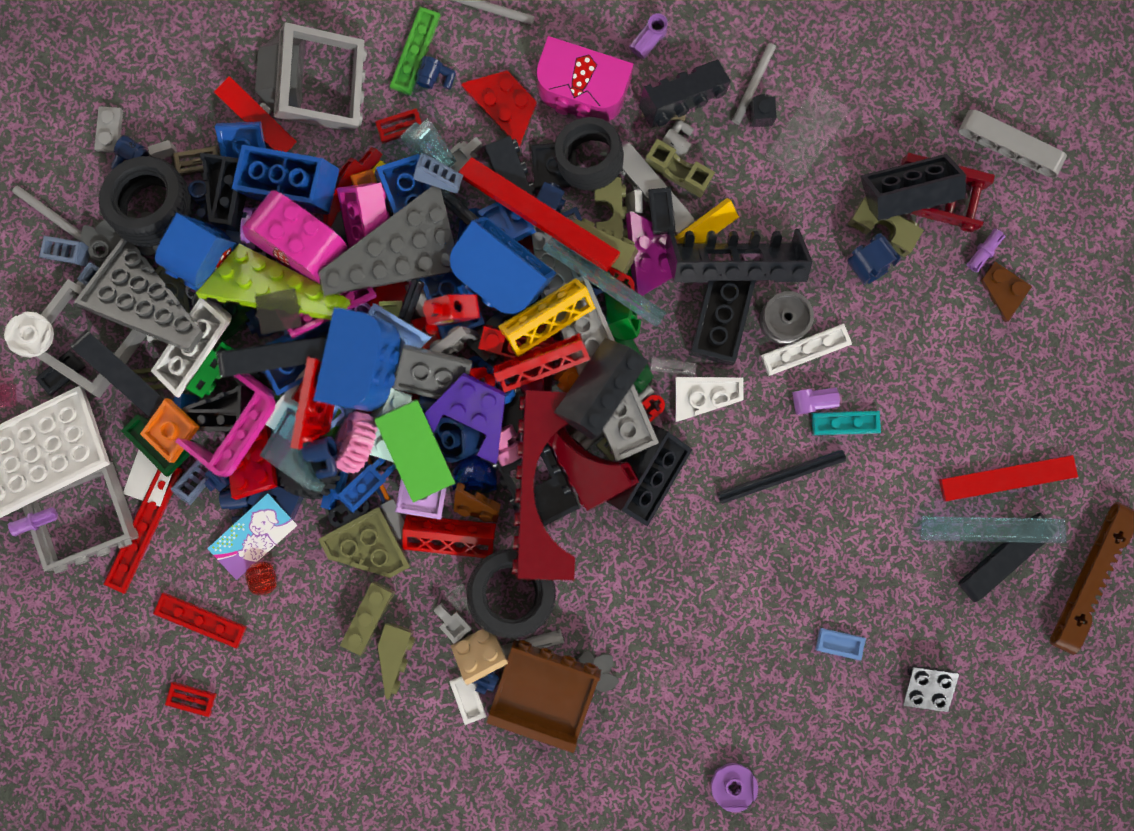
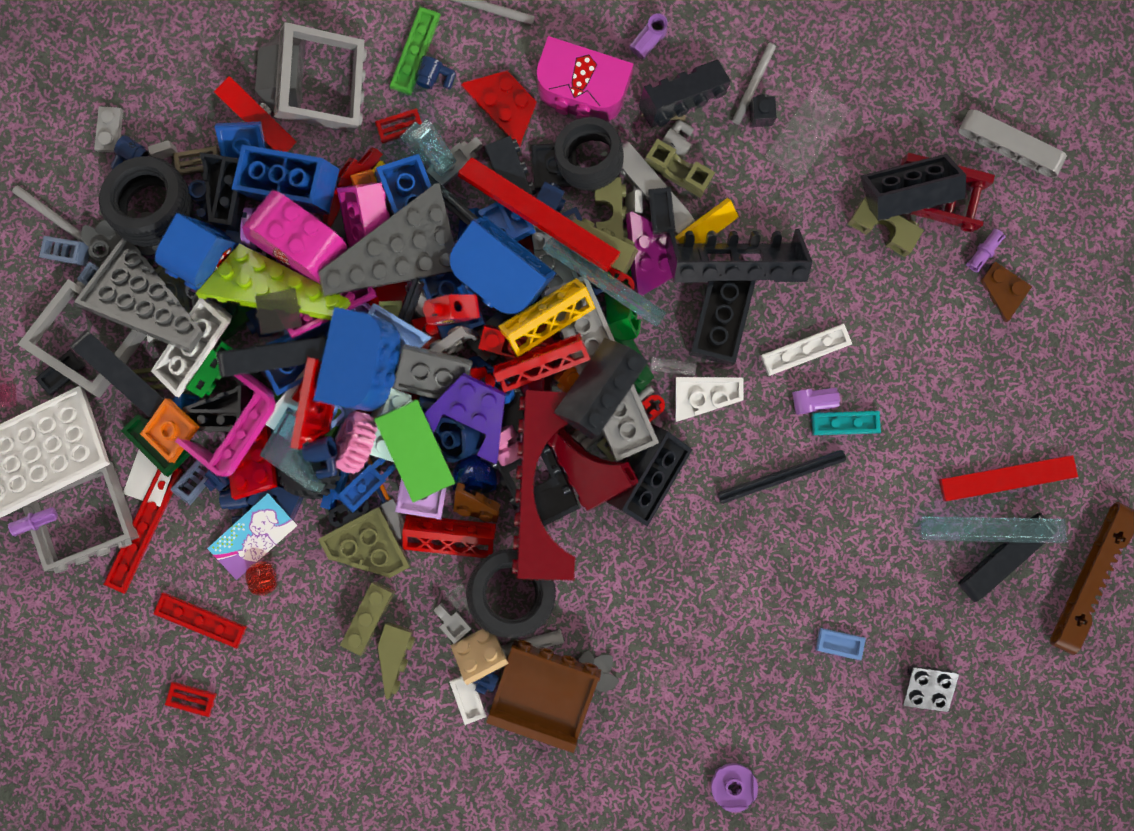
white tile [4,311,54,358] -> none
sand blue slope [413,153,463,194] -> none
flat silver wheel [759,291,814,345] -> none
dark blue brick [847,233,902,286] -> none

